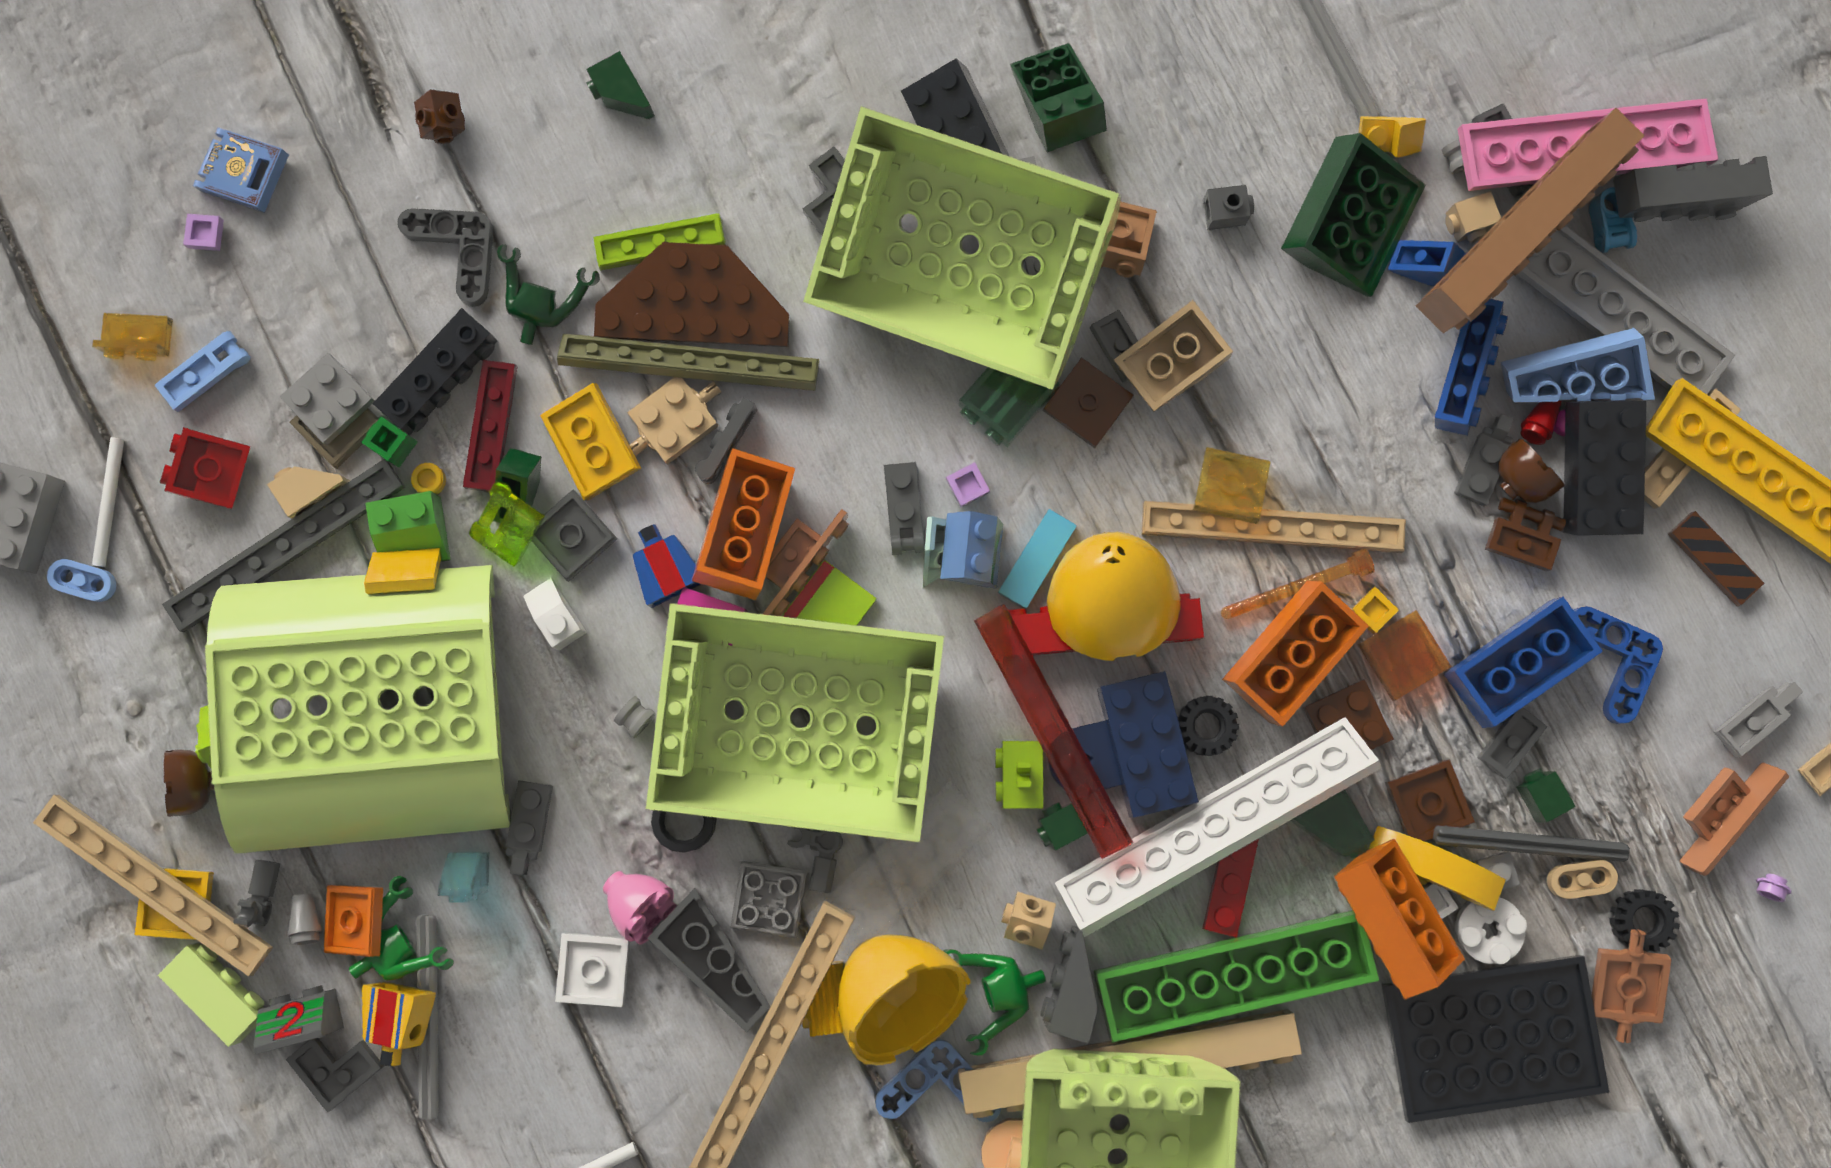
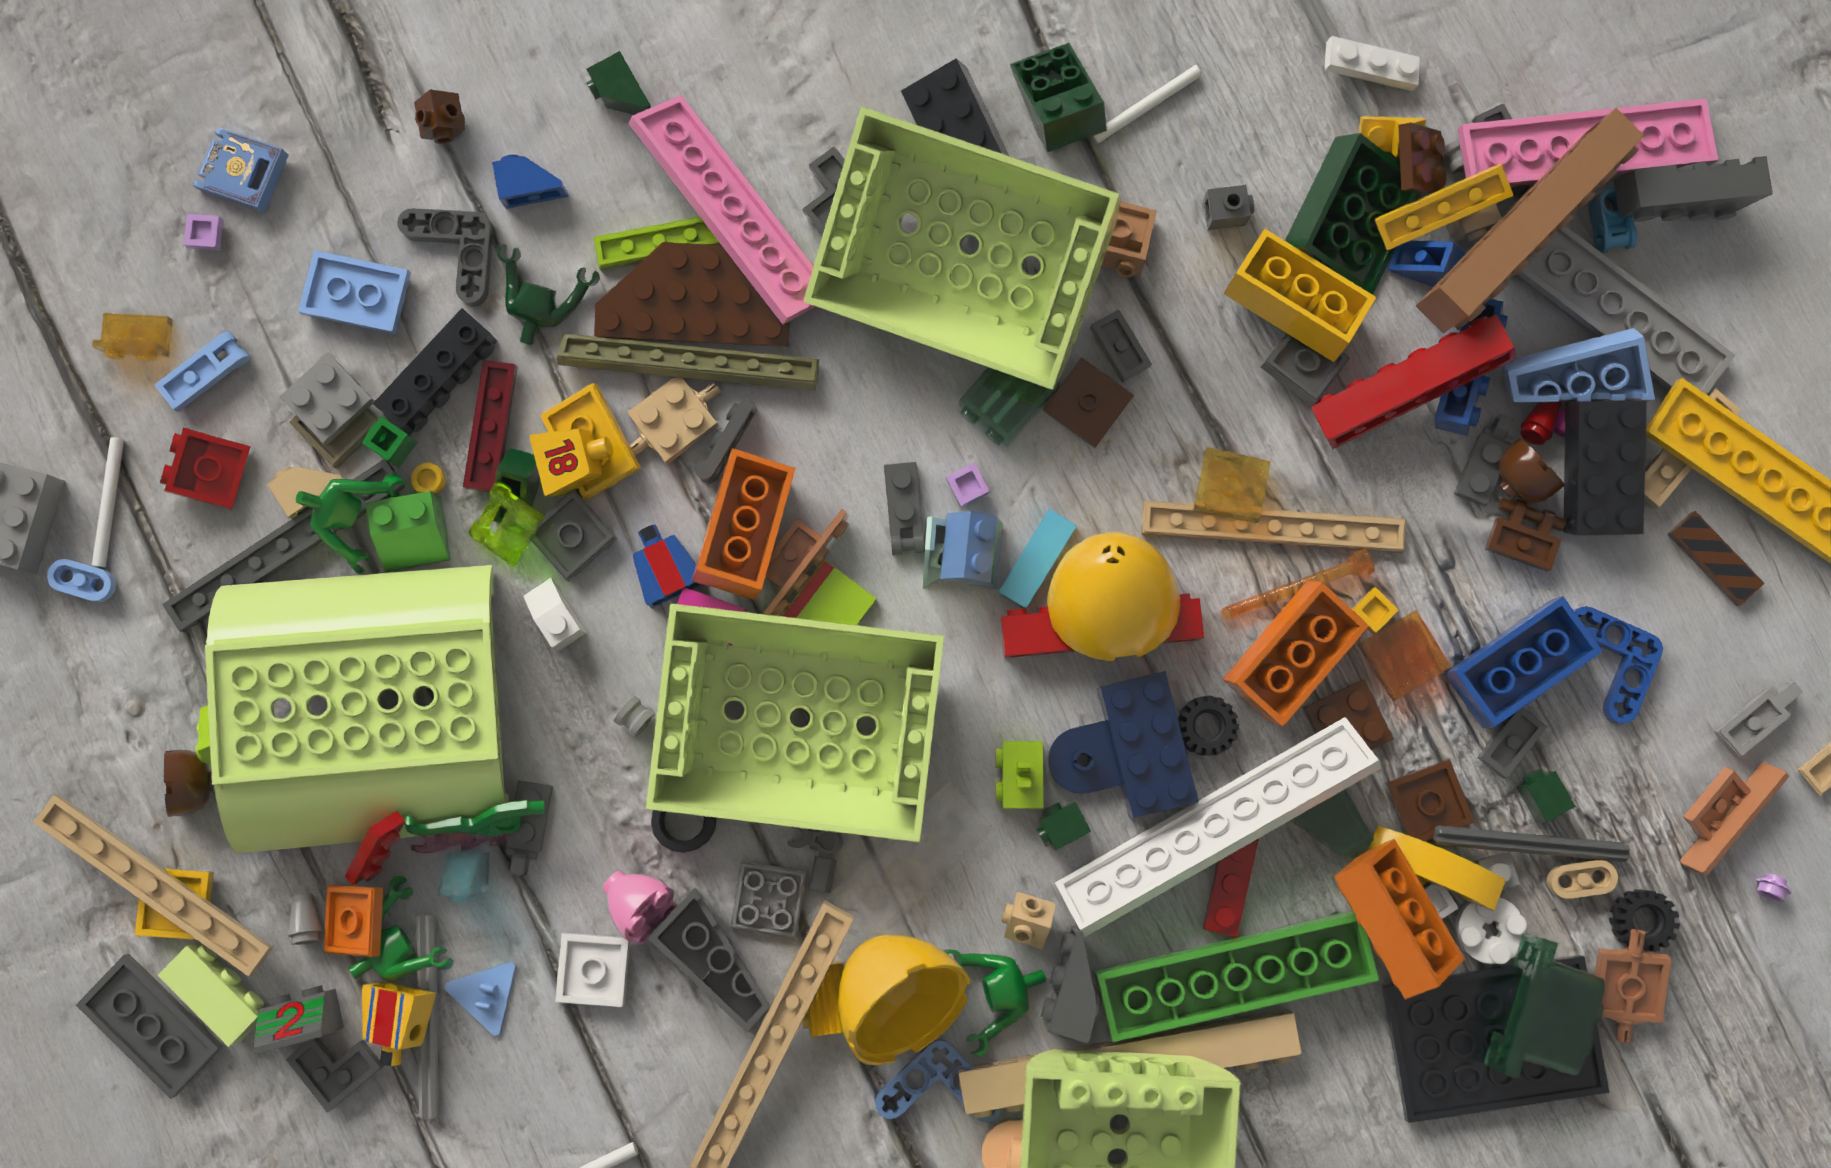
dark grey bar [233,860,281,927] -> none
yellow tile [364,548,441,594] -> none
clear red tile [974,604,1133,859] -> none
tan slope [1114,300,1233,412] -> none
none -> dark grey plate [76,954,223,1099]
none -> green piece [296,474,406,574]
none -> light blue plate [298,250,411,335]
none -> red plate [345,811,405,886]
none -> green piece [405,800,544,854]
none -> light blue piece [444,962,516,1036]
none -> blue slope [492,155,569,209]
none -> yellow torso [529,429,613,497]
none -> bright pink plate [629,95,816,324]
none -> white bar [1091,65,1202,145]
none -> yellow brick [1223,228,1376,362]
none -> dark grey plate [1260,334,1350,406]
none -> red brick [1311,314,1517,450]
none -> white plate [1324,36,1420,91]
none -> yellow plate [1374,164,1514,251]
none -> reddish brown plate [1398,122,1447,196]
none -> clear green windscreen [1484,933,1605,1079]

